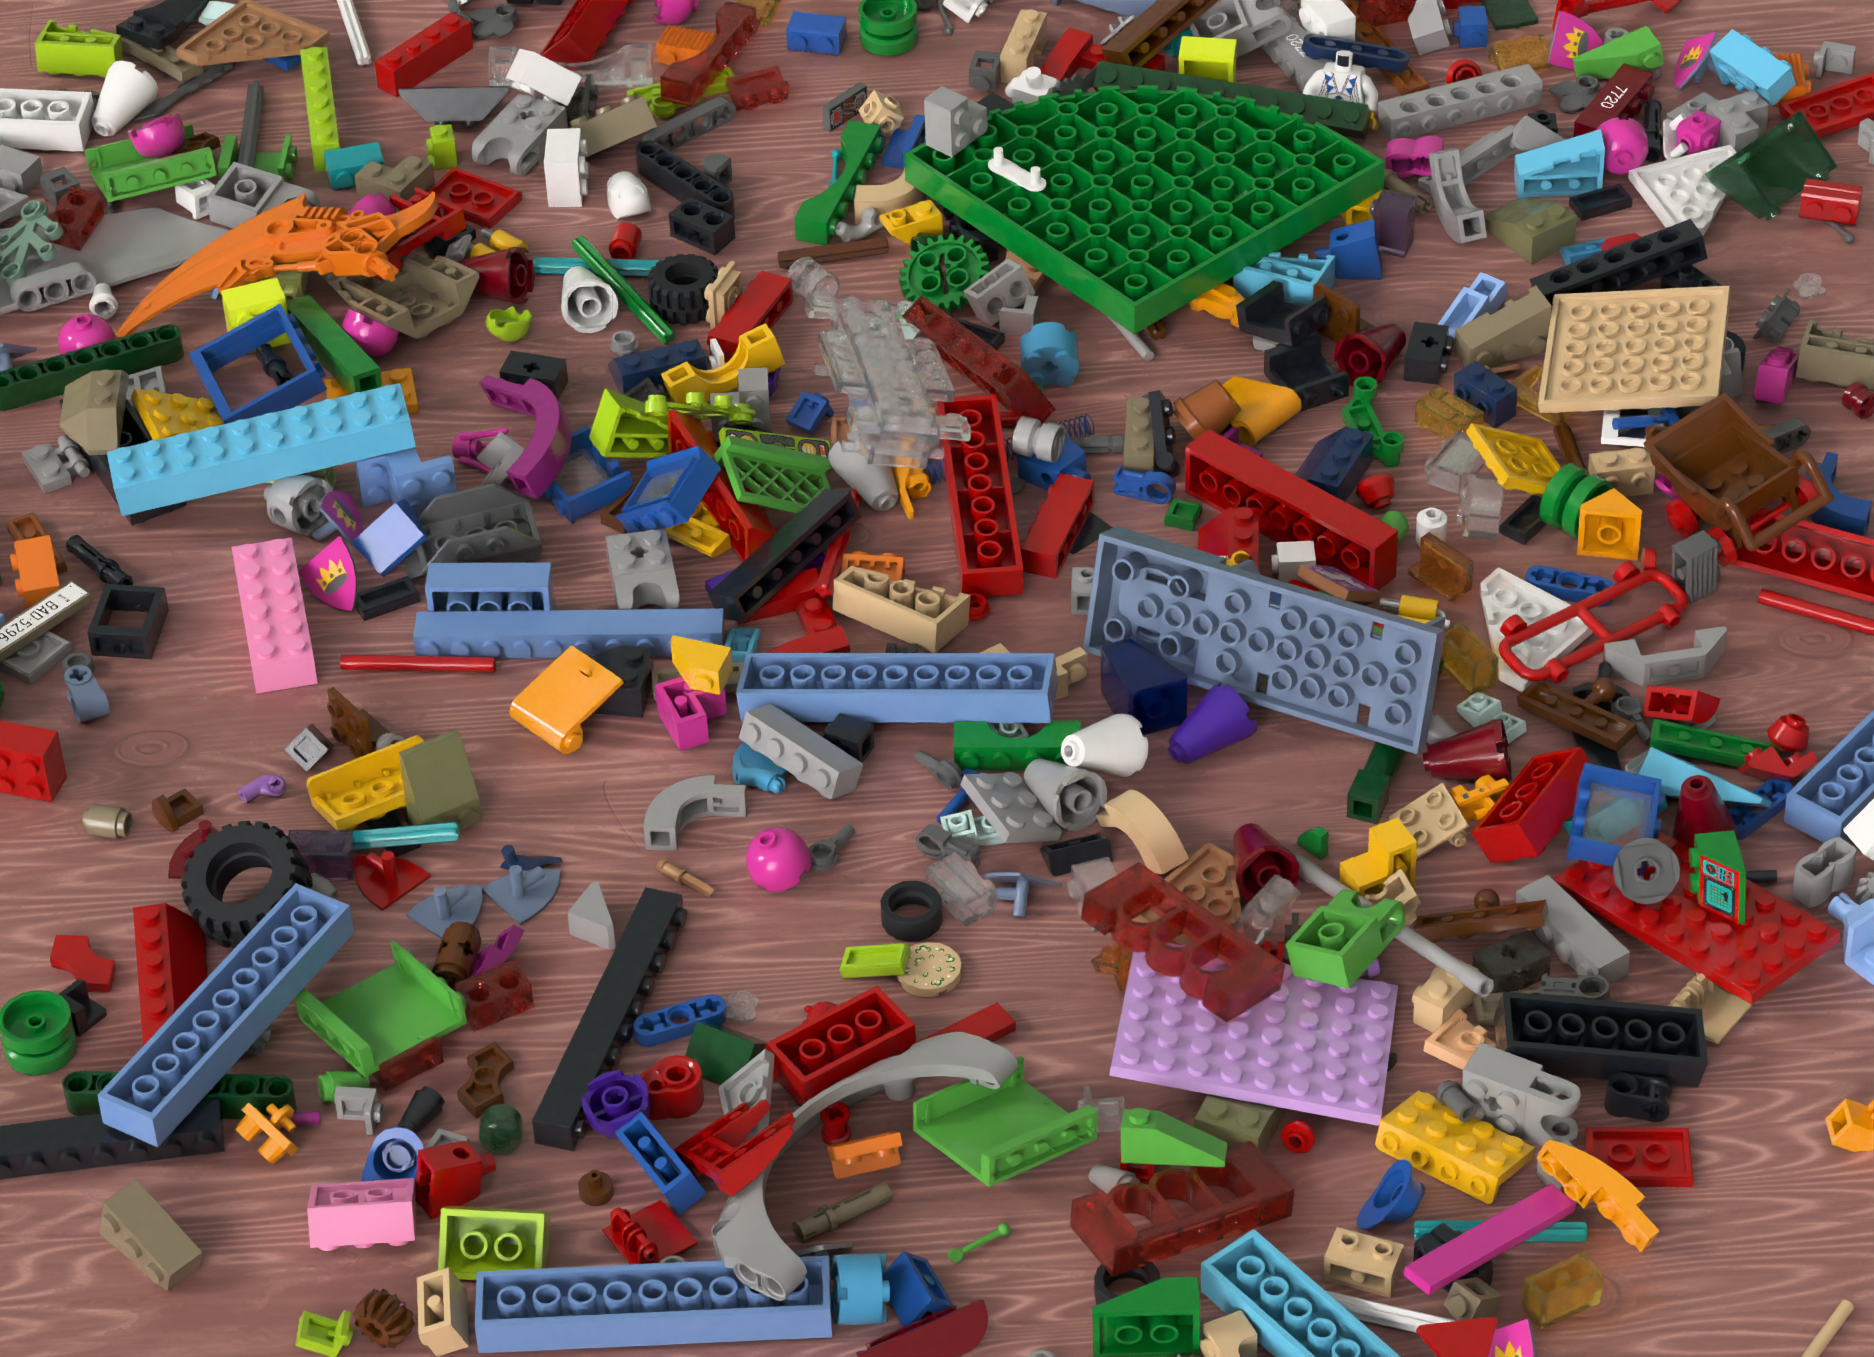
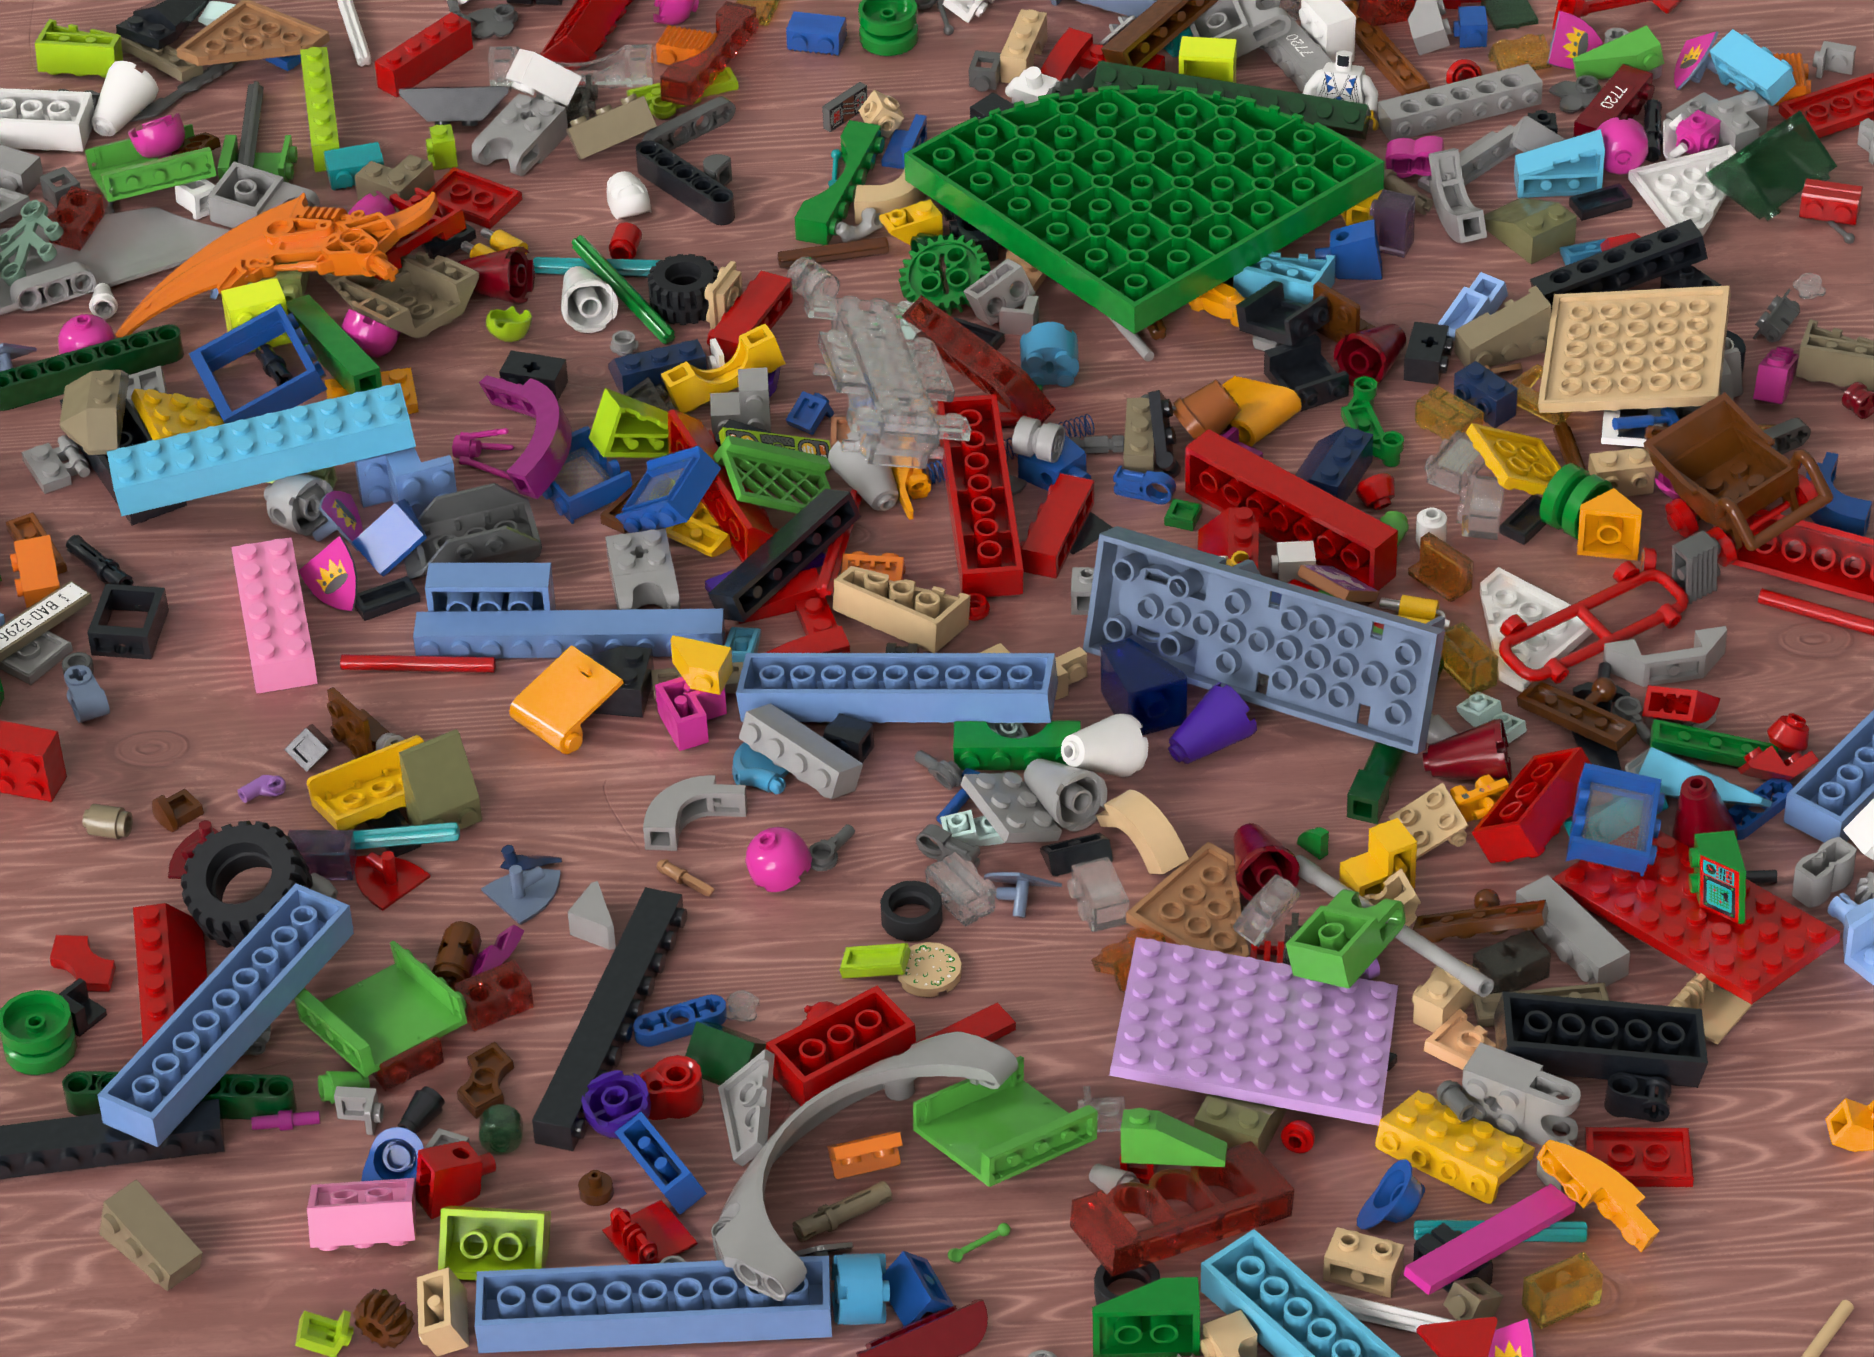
light orange hips [235,1103,299,1164] -> none
sand blue shield [406,884,483,939] -> none
light grey slope [444,234,472,262] -> none
light grey bracket [477,432,525,487] -> none
white brick [544,128,589,207] -> none
lime plant [645,392,756,425] -> none
black brick [669,197,735,255] -> none
red wedge [673,1099,796,1197] -> none
clear red bracket [726,66,790,111] -> none
red bush [820,1101,851,1145] -> none
light grey brick [924,86,988,157] -> none
white piece [988,147,1046,192] -> none
clear red fence [1081,862,1285,1023] -> none
dark blue plate [1301,34,1410,73] -> none
blue beam [1526,566,1614,607] -> none
dark grey piece [1539,973,1610,1001] -> none
dark grey plate [1612,838,1680,904] -> none

